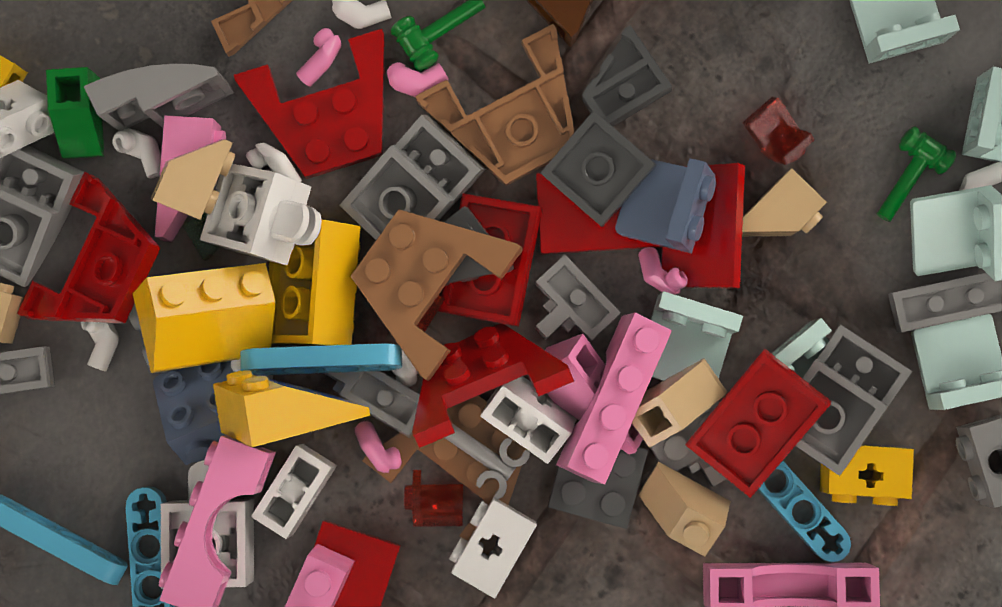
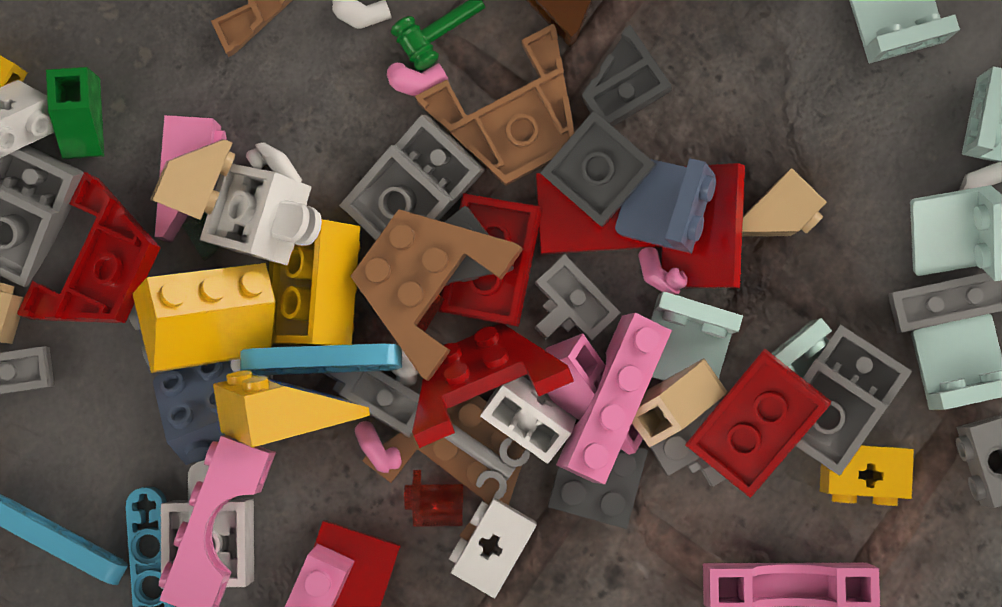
white arm [81,322,119,371] -> none
light grey slope [84,64,234,131] -> none
white arm [113,128,161,178] -> none
red wing [234,29,385,179] -> none
white brick [251,444,337,539] -> none
bright pink arm [296,28,341,87] -> none
tan slope [639,462,730,557] -> none
clear red bracket [742,97,815,165] -> none
medium azure beam [758,461,851,562] -> none
green piece [877,126,956,222] -> none

